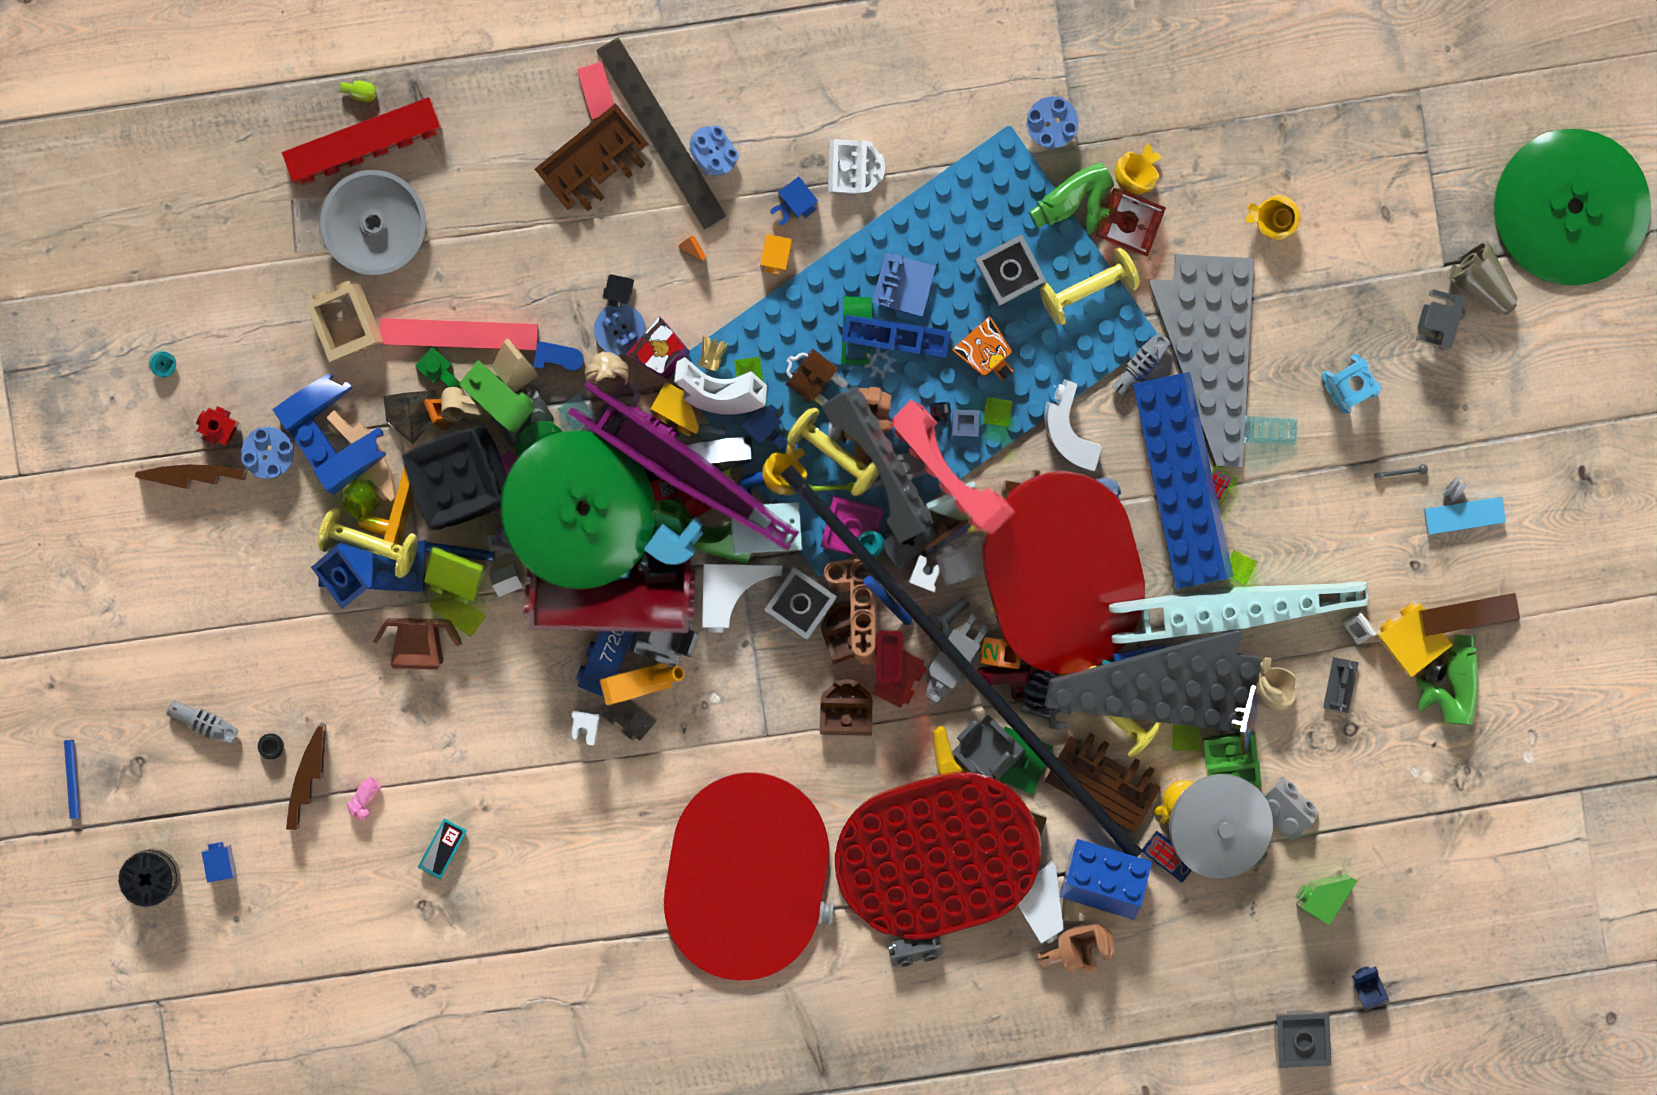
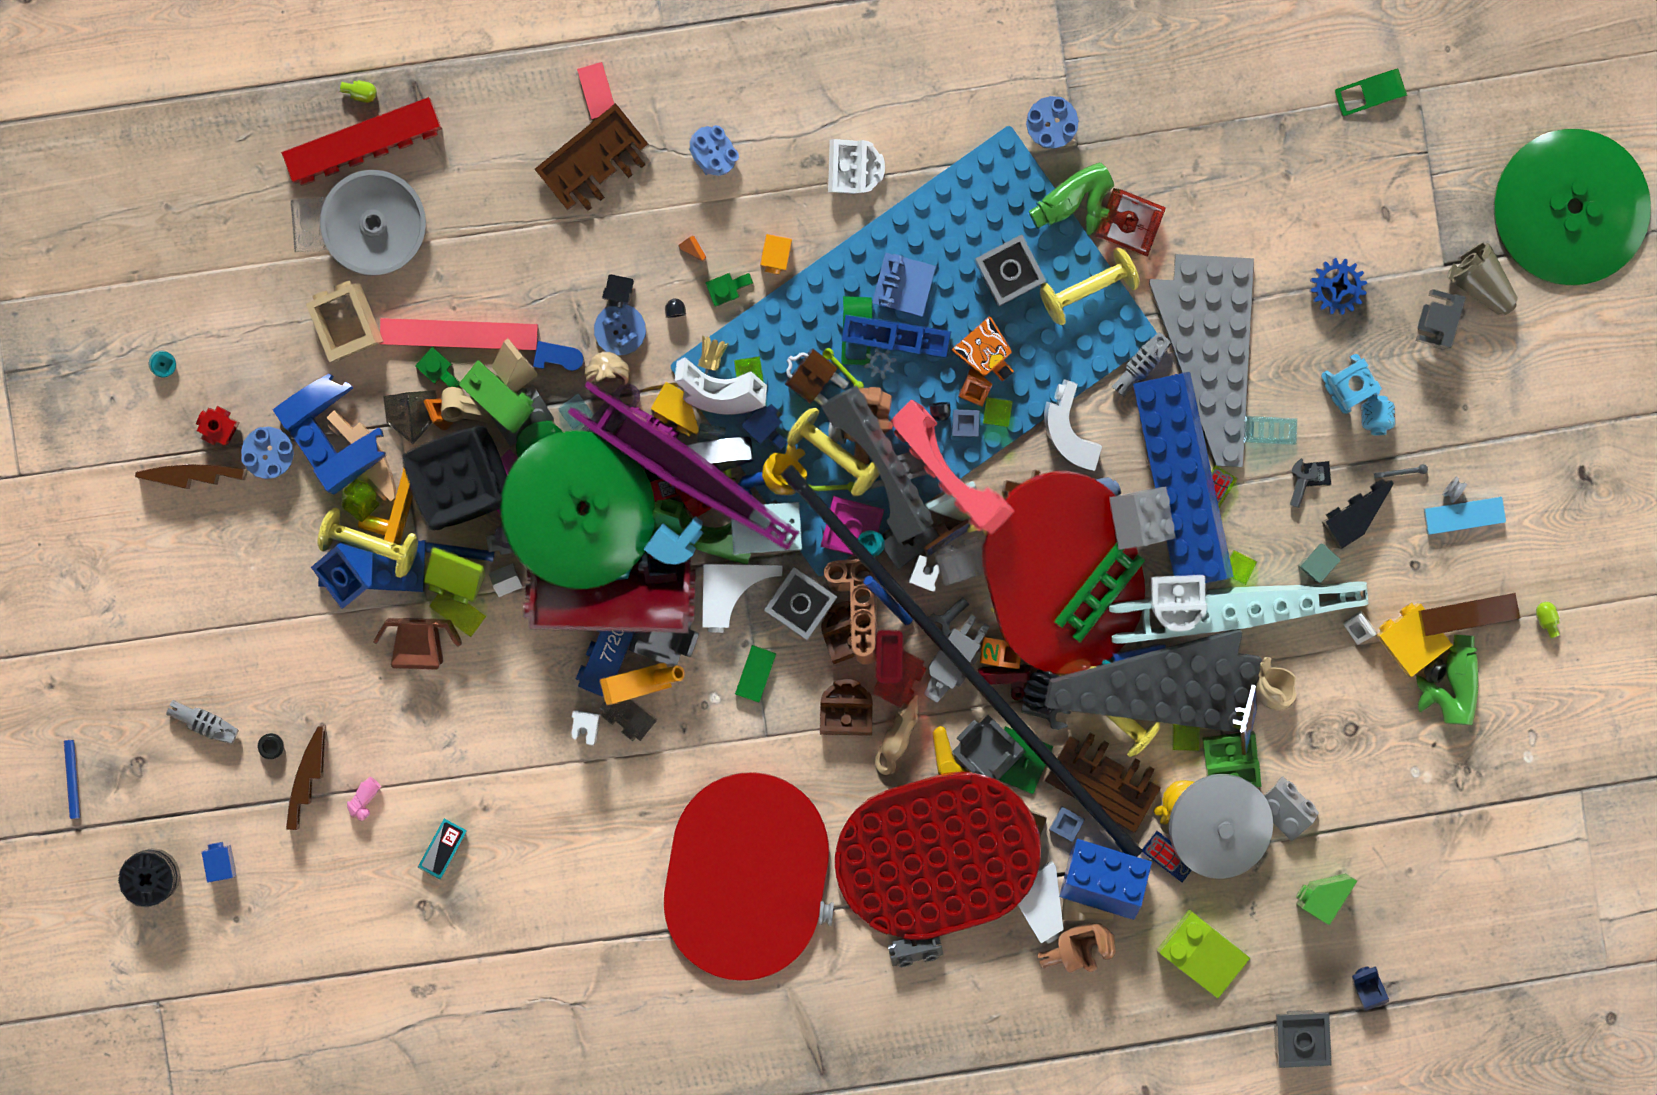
clear smoke tile [596,37,727,230] -> none
torso [627,316,691,379] -> none
blue brick [770,176,818,226] -> none
yellow hat [1114,144,1161,195] -> none
yellow hat [1245,195,1301,240] -> none
dark grey hinge [1323,657,1359,713] -> none
none -> black hinge [665,298,686,318]
none -> green plate [705,273,754,307]
none -> green tile [735,645,777,703]
none -> lime hinge [822,348,864,388]
none -> tan animal [875,695,919,776]
none -> orange slope [958,368,992,407]
none -> sand blue tile [1049,806,1085,842]
none -> green bar [1054,541,1146,643]
none -> light grey brick [1110,487,1175,549]
none -> white slope [1151,575,1207,631]
none -> lime slope [1157,909,1250,998]
none -> dark grey bar [1290,458,1318,508]
none -> sand green panel [1298,544,1341,583]
none -> black sticker [1303,461,1331,487]
none -> blue gear [1309,258,1367,315]
none -> black slope [1322,479,1394,549]
none -> green piece [1335,68,1407,116]
none -> medium azure head [1361,396,1396,436]
none -> lime cylinder [1536,602,1560,638]

